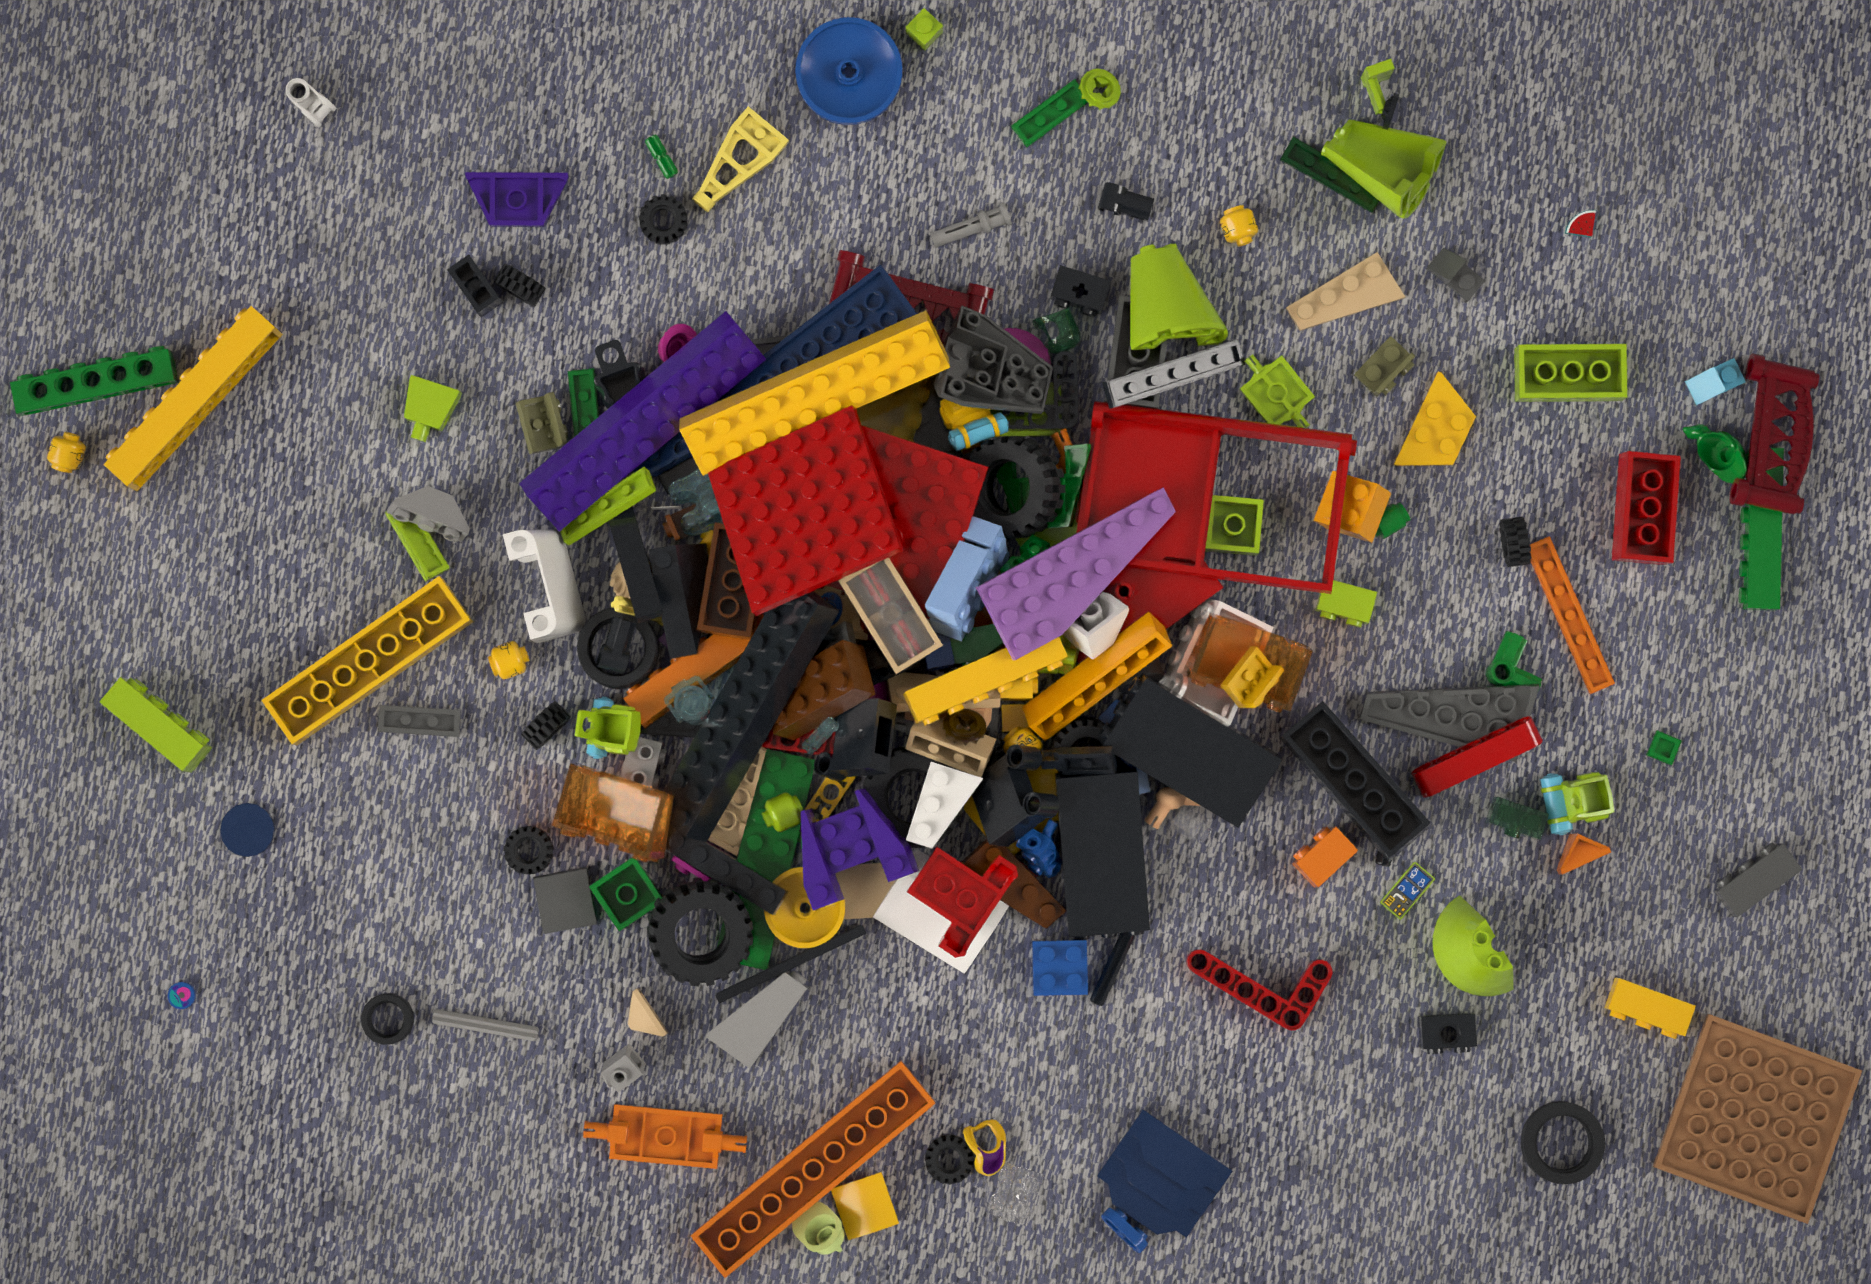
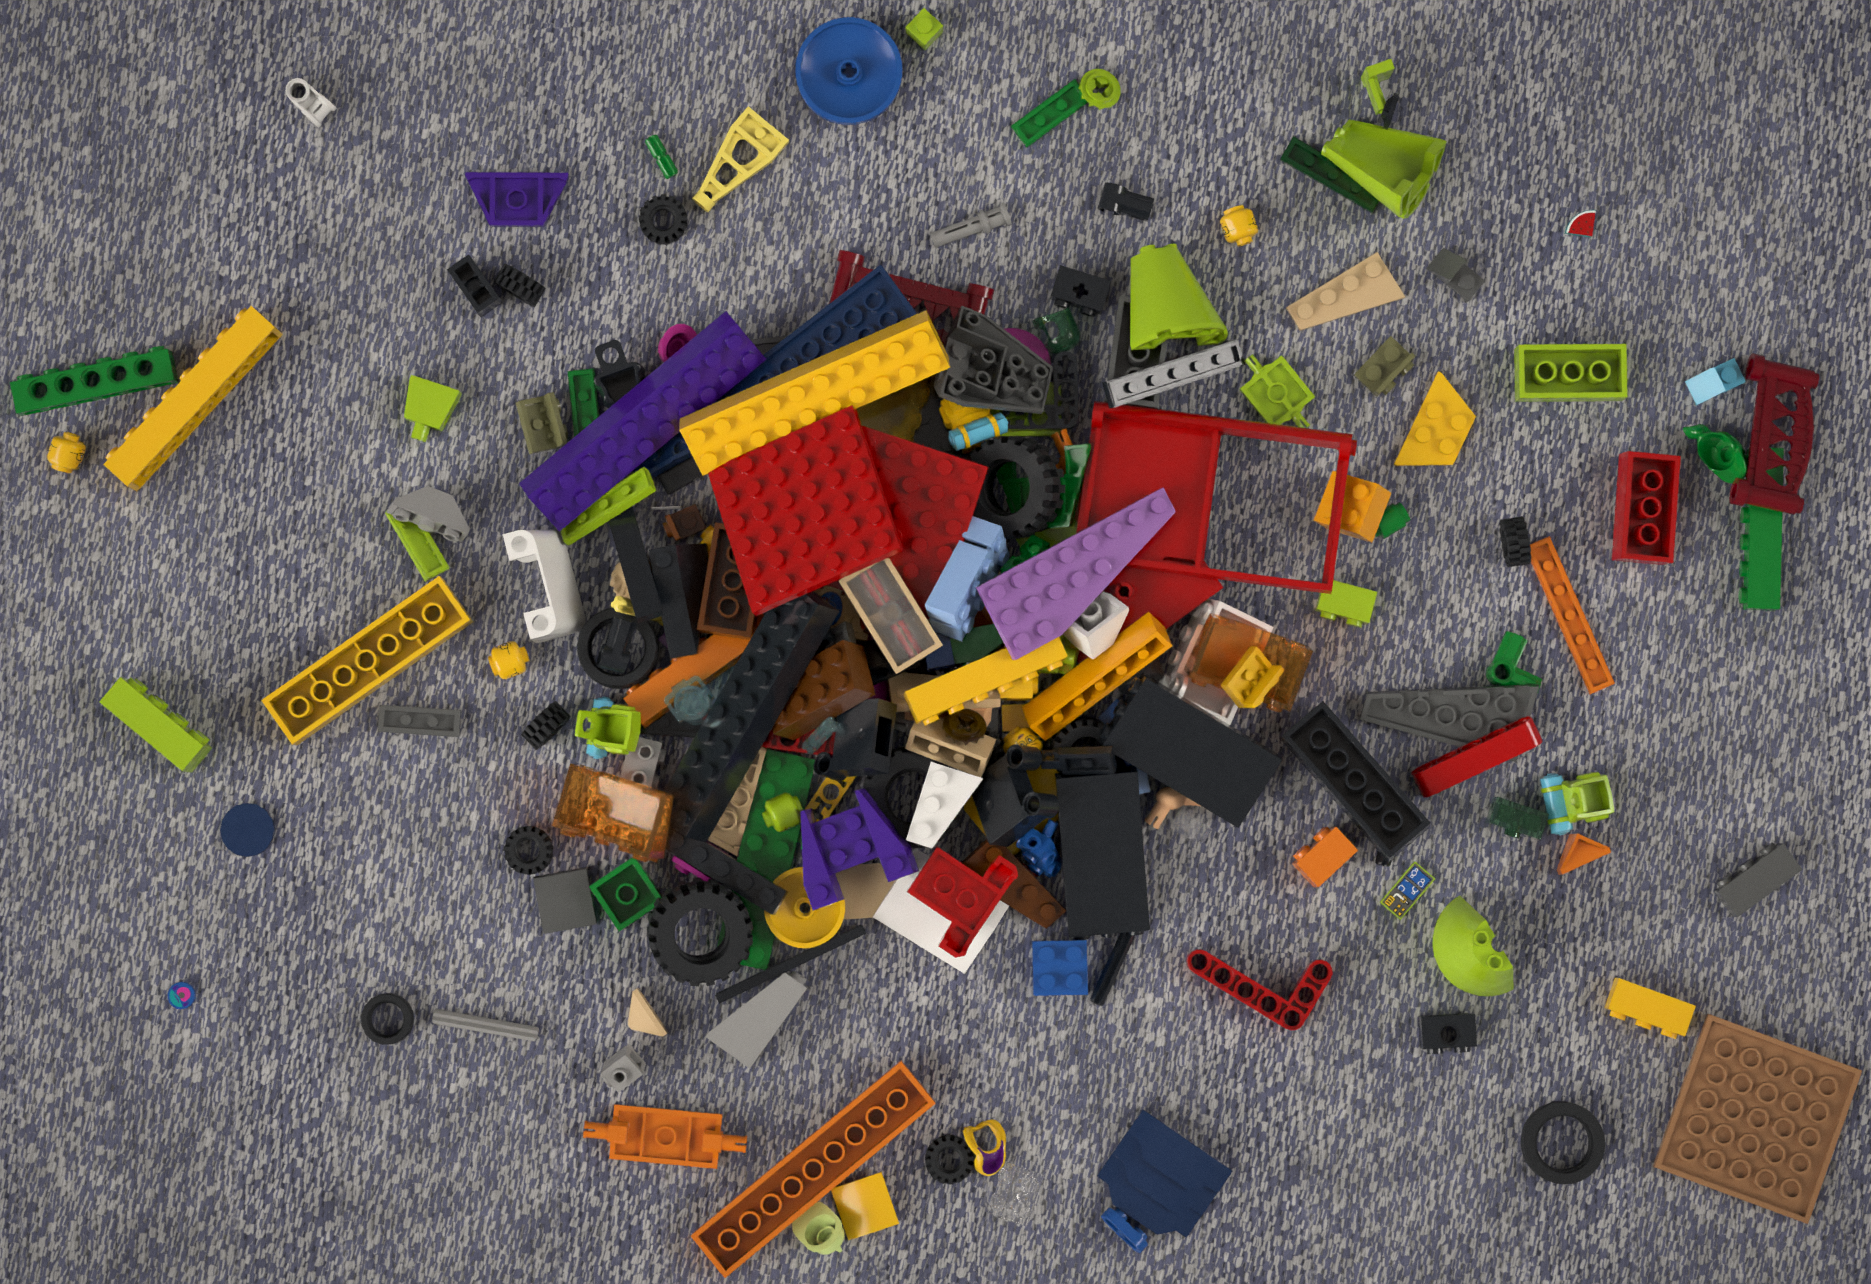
clear light blue piece [668,469,724,536] -> none
lime brick [1205,495,1264,556] -> none
green tile [1646,730,1682,766] -> none

